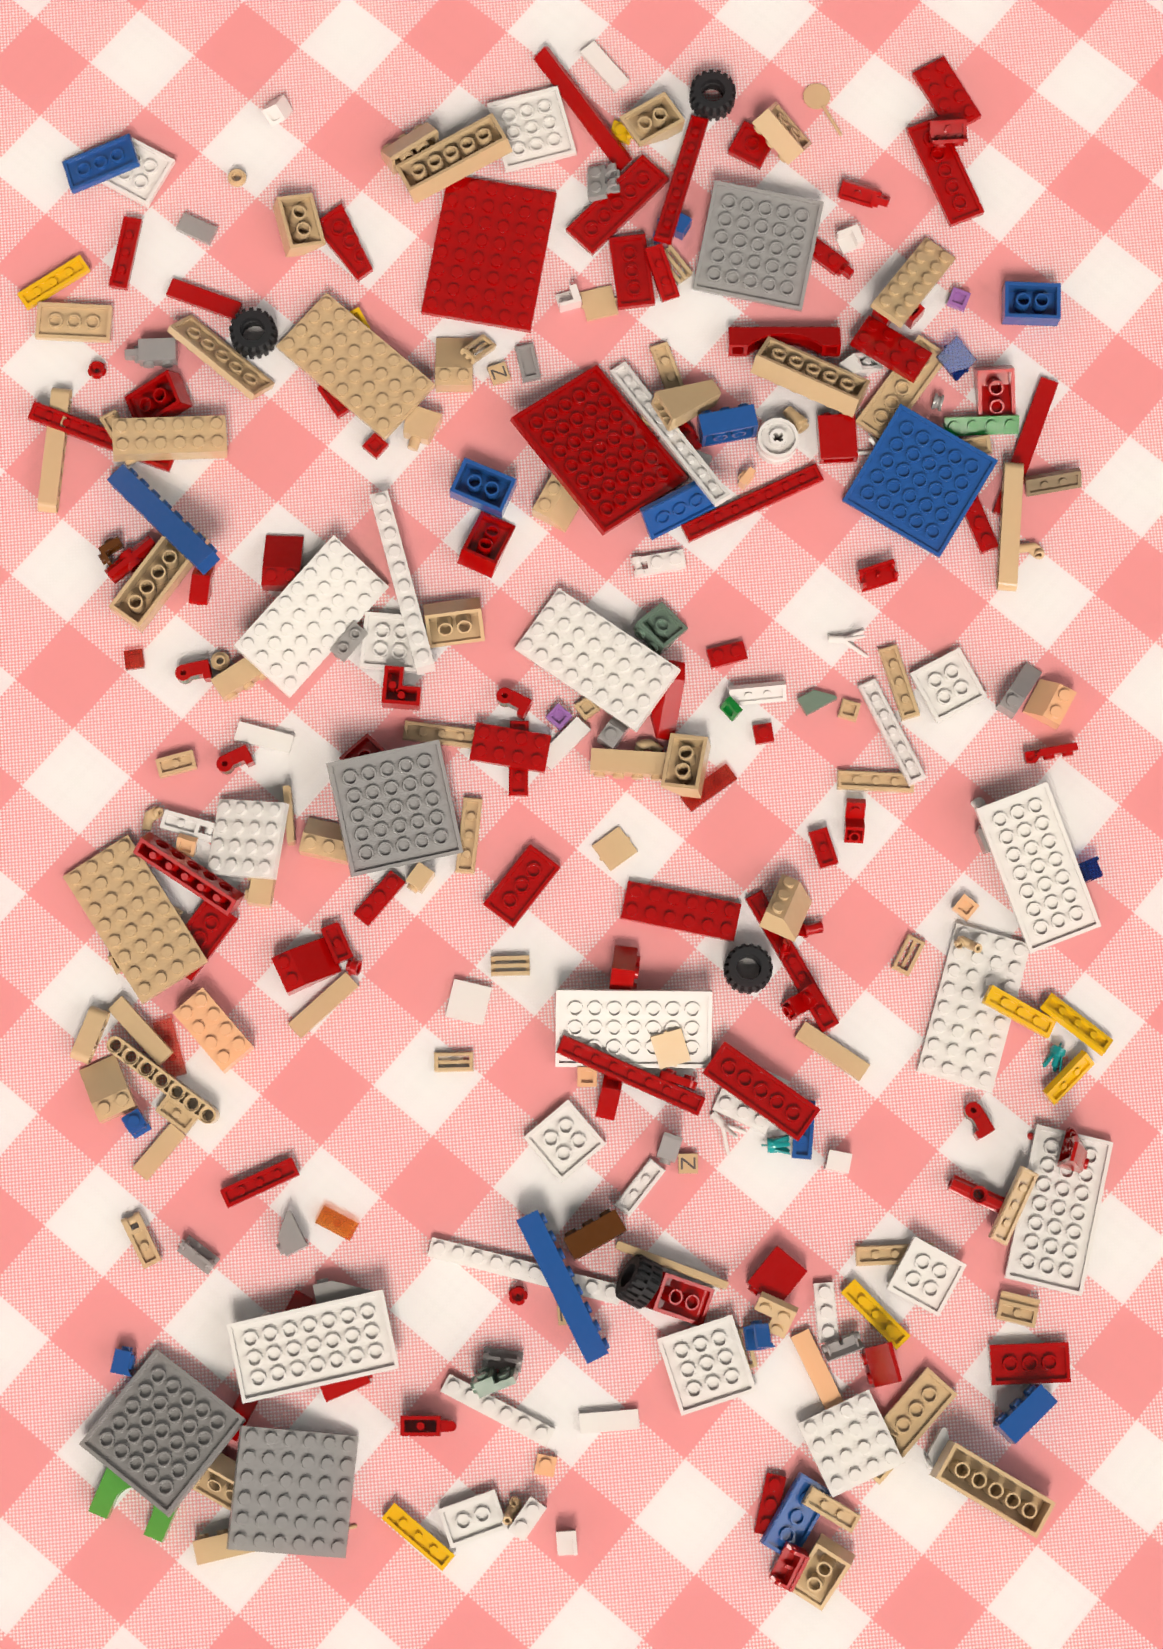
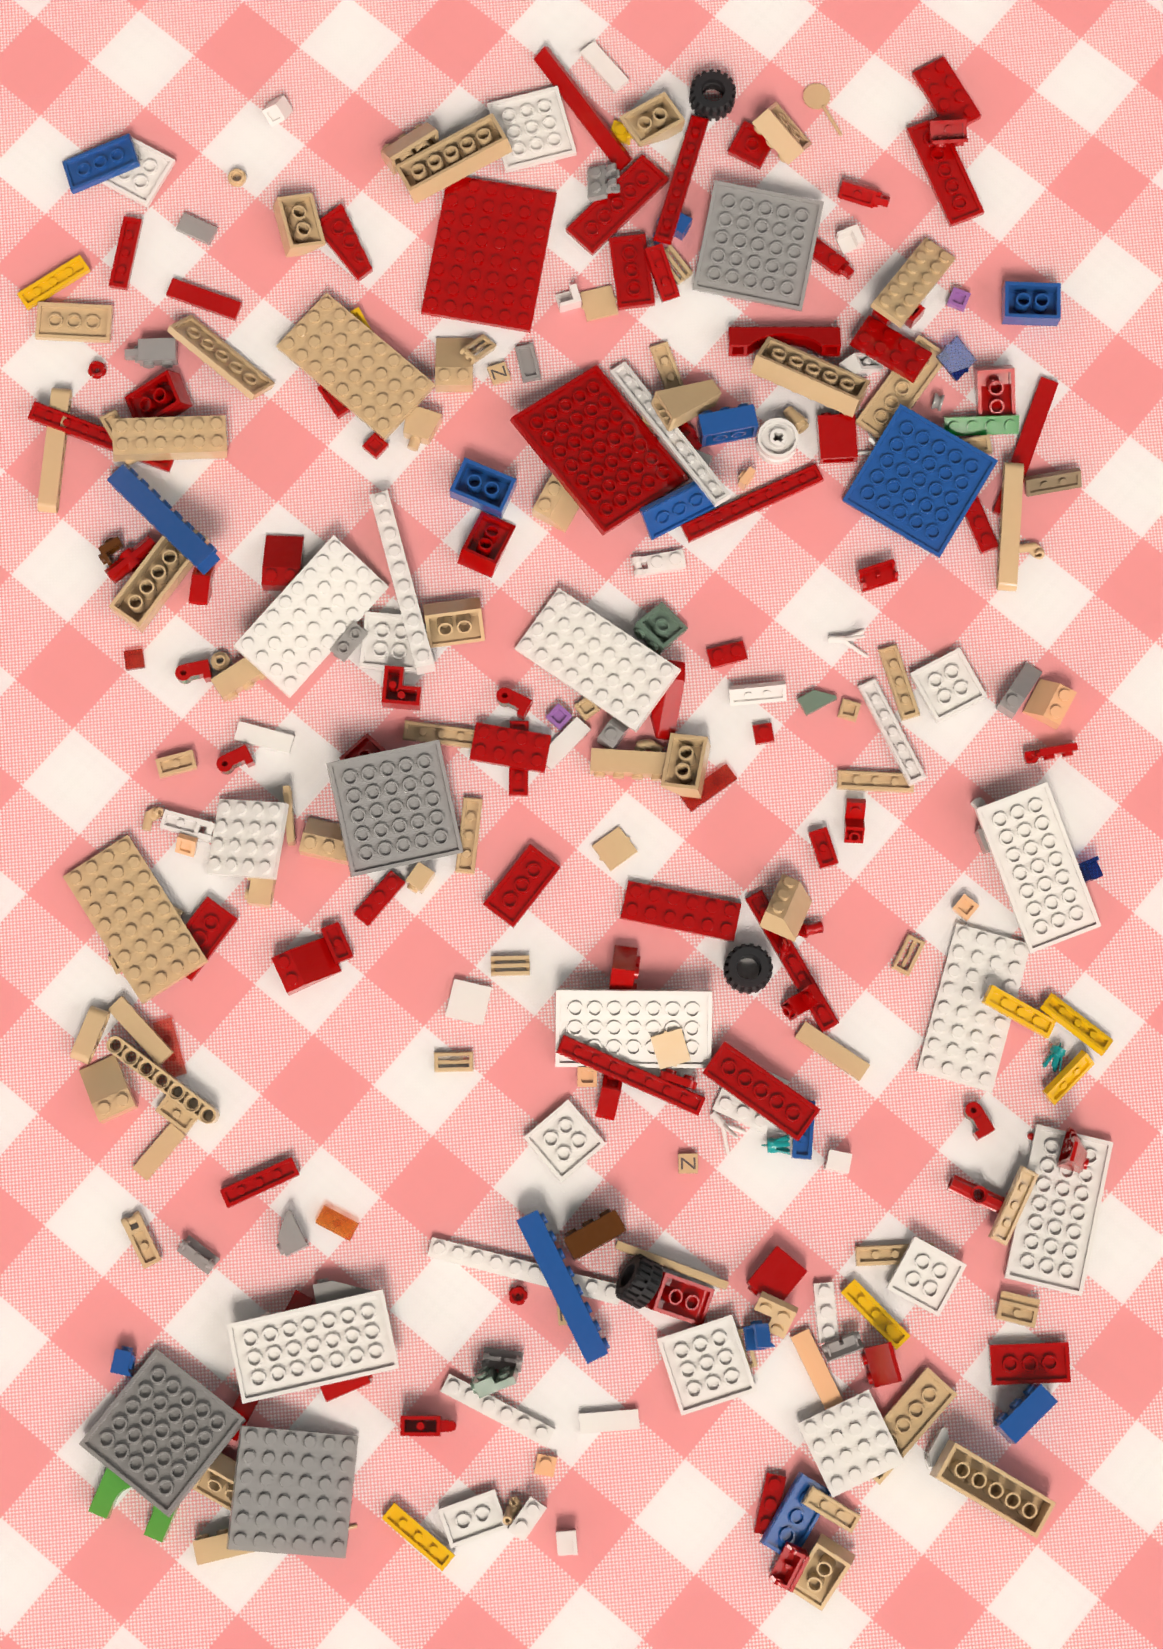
blue window [121,1108,152,1139] -> none
red brick [133,832,245,916] -> none
light nougat brick [173,987,255,1073] -> none
black tyre [229,307,278,359] -> none
tan tile [288,972,359,1039] -> none
red plate [346,957,362,976] -> none
white tile [614,1158,666,1217] -> none
light grey slope [656,1132,683,1165] -> none
green tile [720,696,743,721] -> none
tan arm [954,936,982,953] -> none

